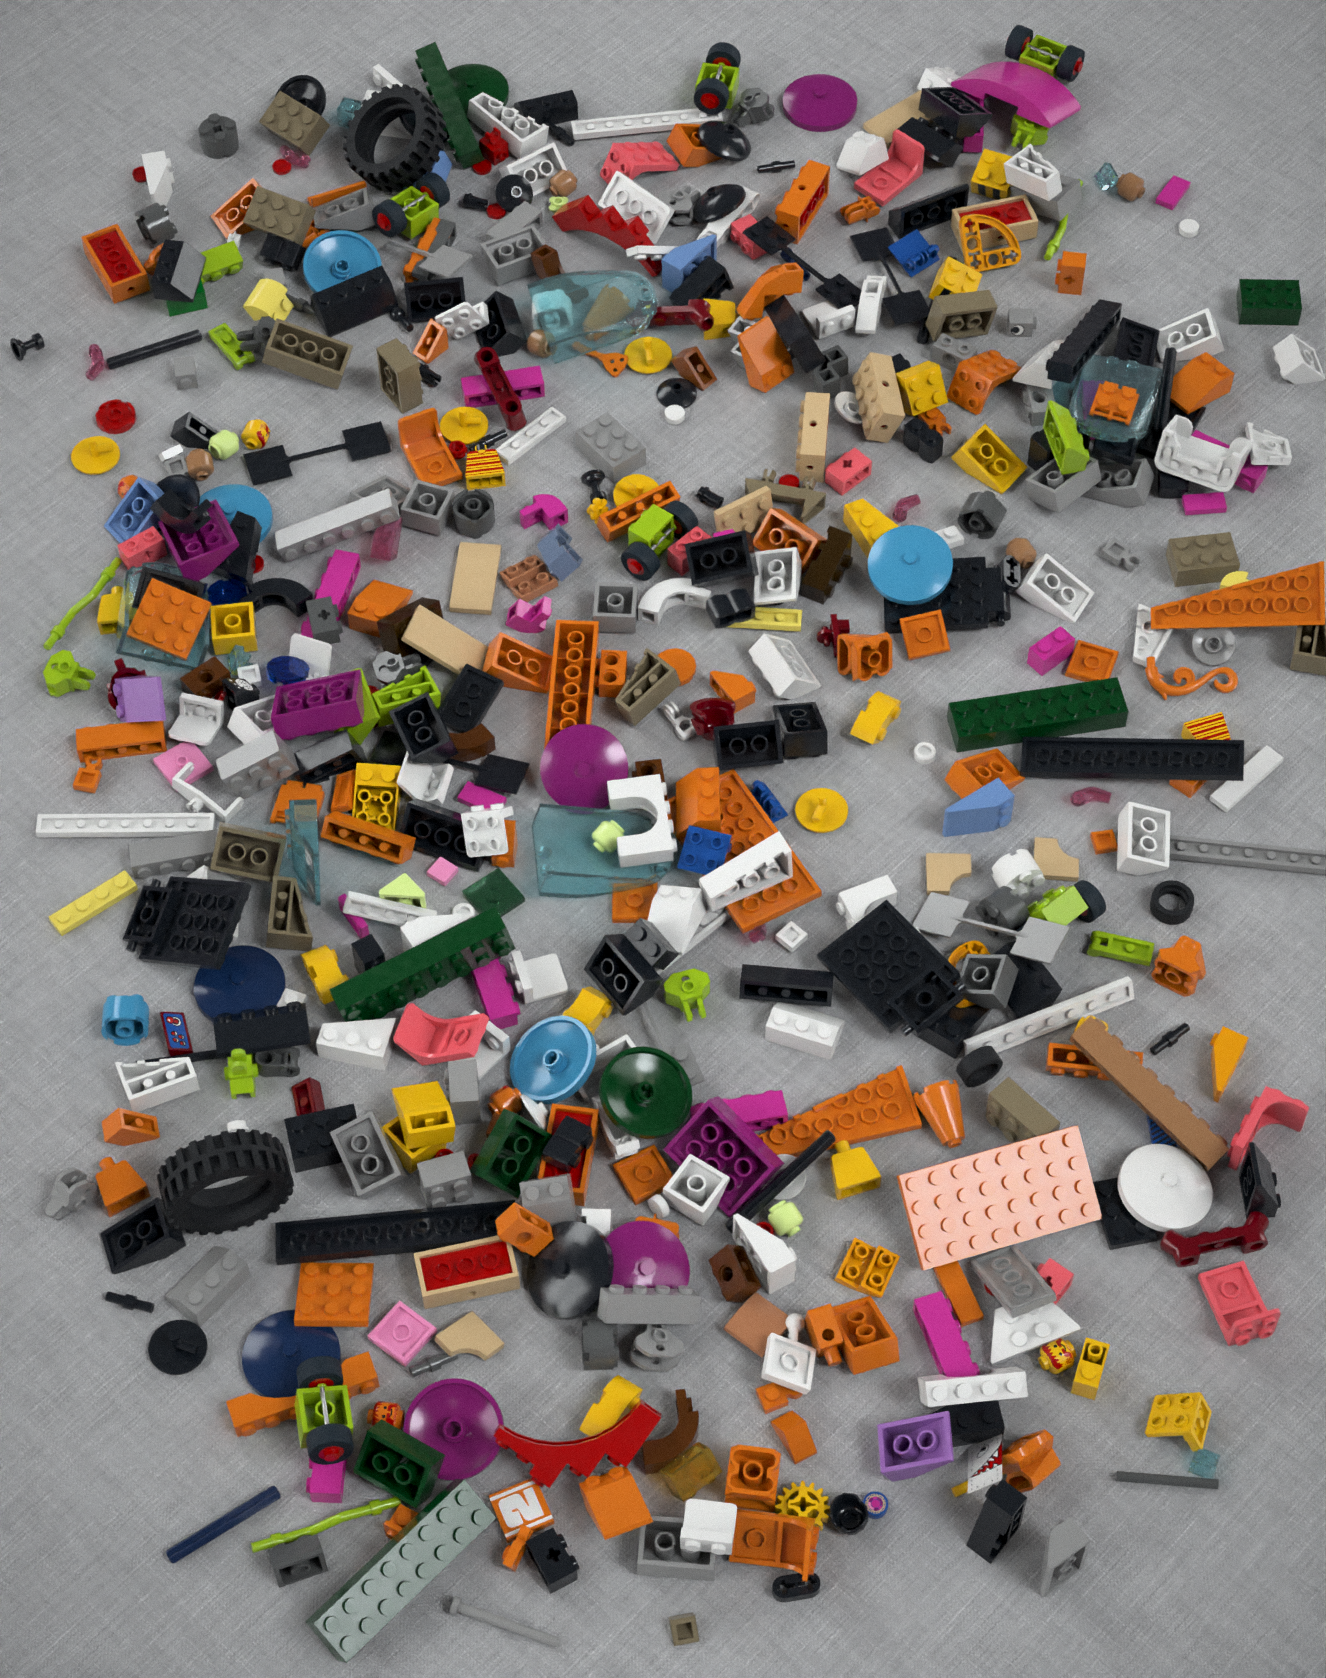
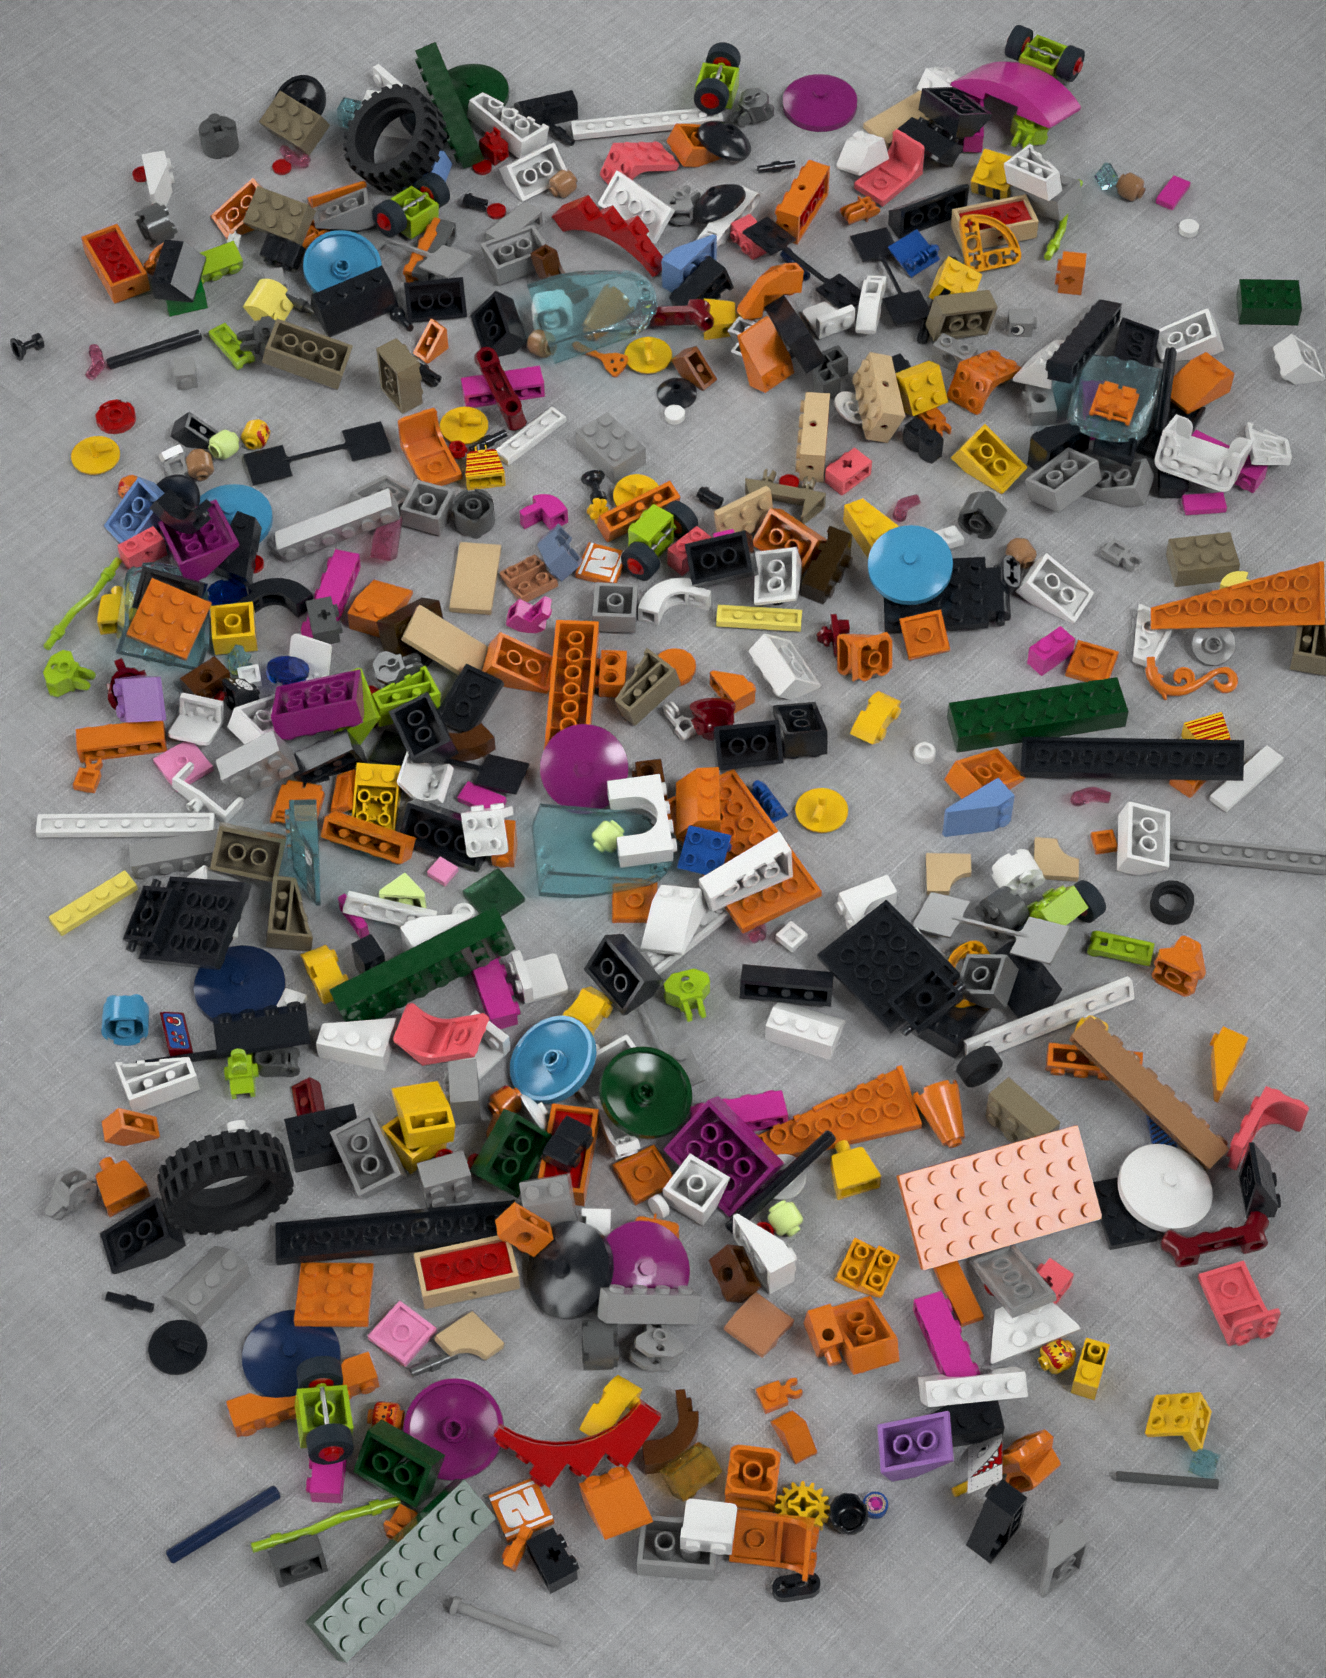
white bracket [435,302,489,340] -> none
black dish [495,174,533,213] -> none
yellowish green plate [549,197,568,213] -> none
brick [625,918,679,970] -> none
white plate [626,245,679,261] -> none
dark tan slope [668,1612,699,1646] -> none
black brick [706,589,755,629] -> none
white plate [761,1313,816,1395] -> none
lime slope [1043,400,1090,475] -> none
black bar [1150,1023,1190,1055] -> none
none -> tile [575,542,624,583]

